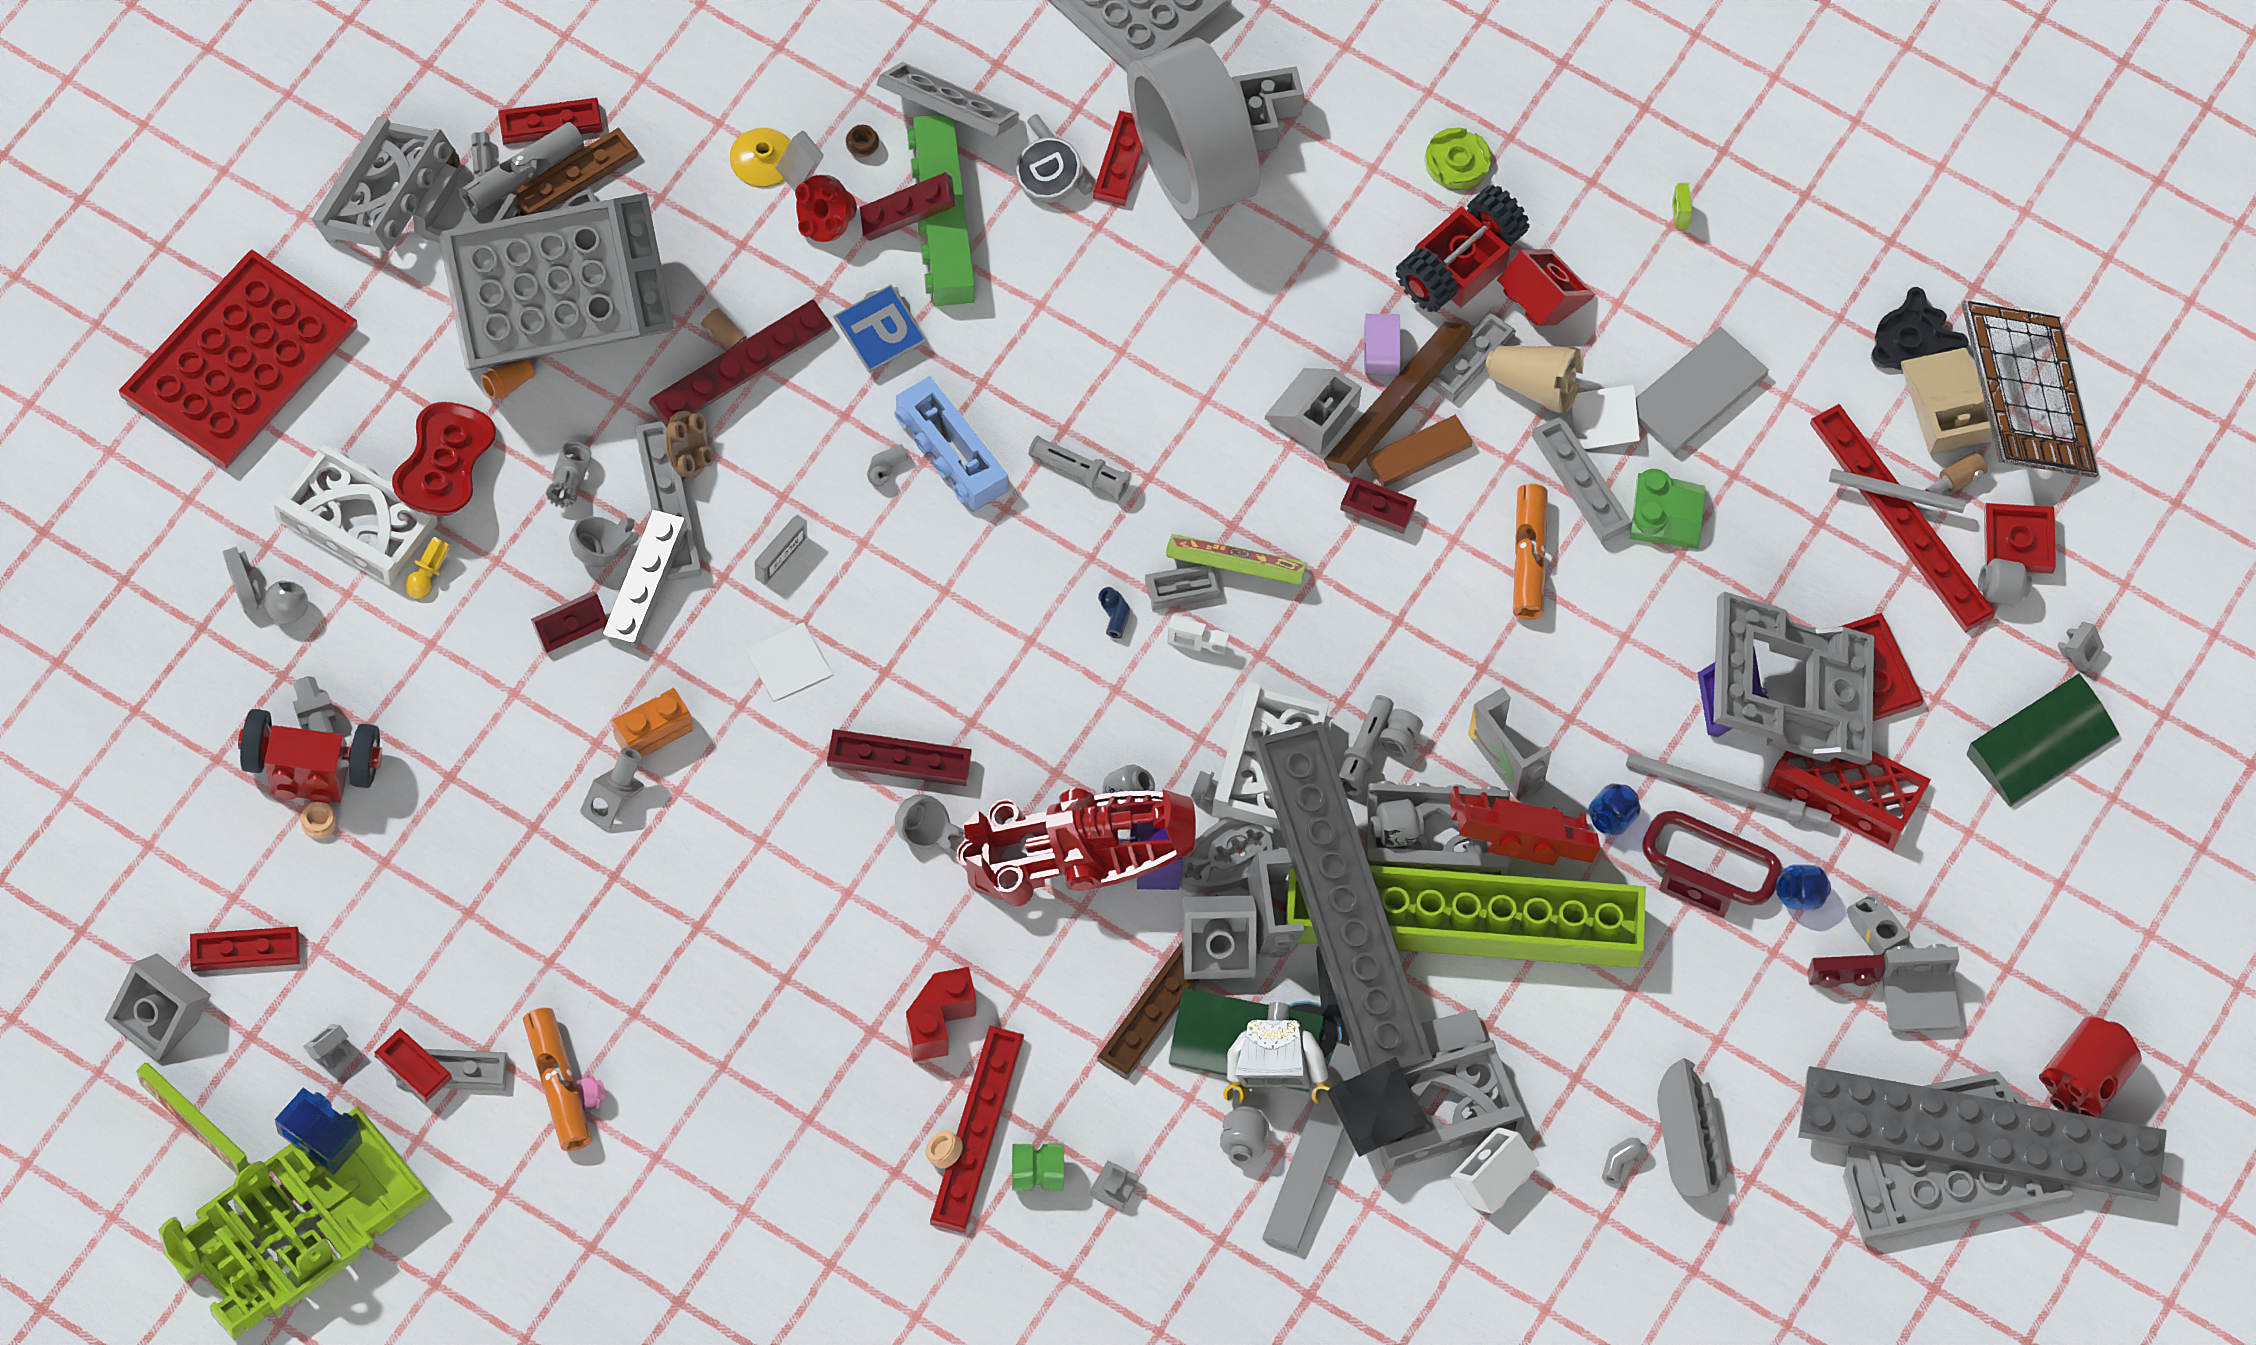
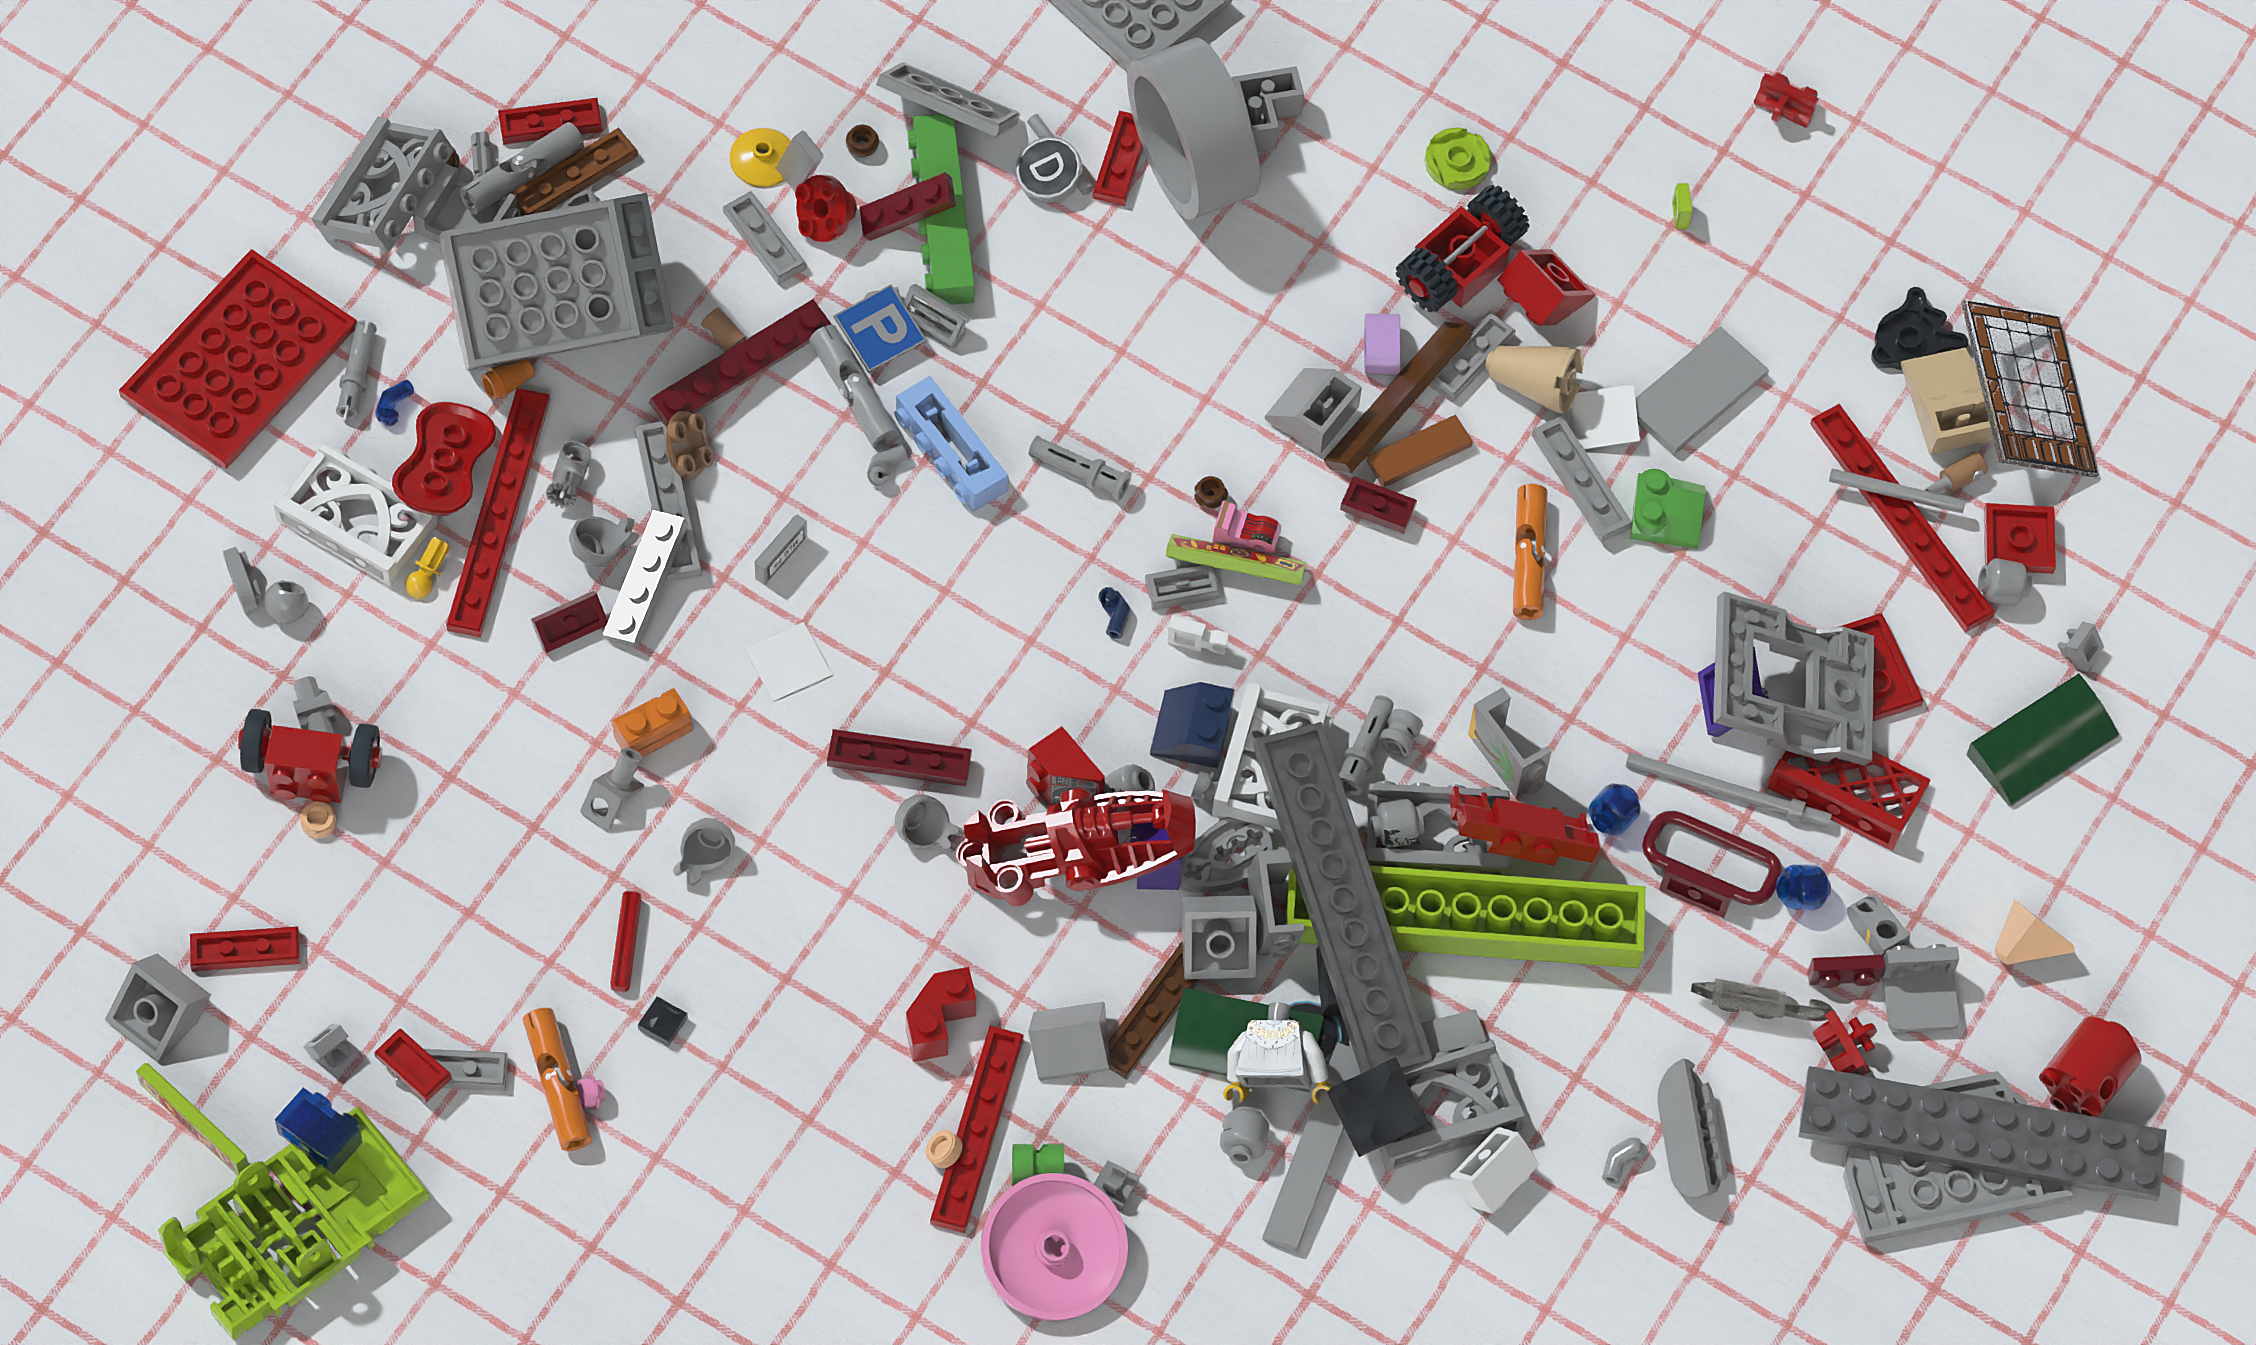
none -> light grey pin [336,320,377,419]
none -> clear blue arm [375,379,414,427]
none -> red tile [446,388,551,638]
none -> red axle [610,891,642,992]
none -> black tile [638,996,688,1046]
none -> light grey piece [673,818,735,886]
none -> light grey tile [723,191,807,285]
none -> light grey piece [809,325,900,450]
none -> light grey tile [903,284,971,348]
none -> bright pink dish [980,1173,1128,1321]
none -> red slope [1026,726,1105,805]
none -> light grey slope [1028,1002,1110,1081]
none -> dark blue slope [1150,682,1235,769]
none -> reddish brown plate [1194,476,1228,509]
none -> leg [1212,500,1282,555]
none -> clear smoke plate [1690,978,1833,1022]
none -> red hips [1753,72,1819,128]
none -> red hips [1812,1010,1877,1076]
none -> light nougat slope [1995,900,2075,965]

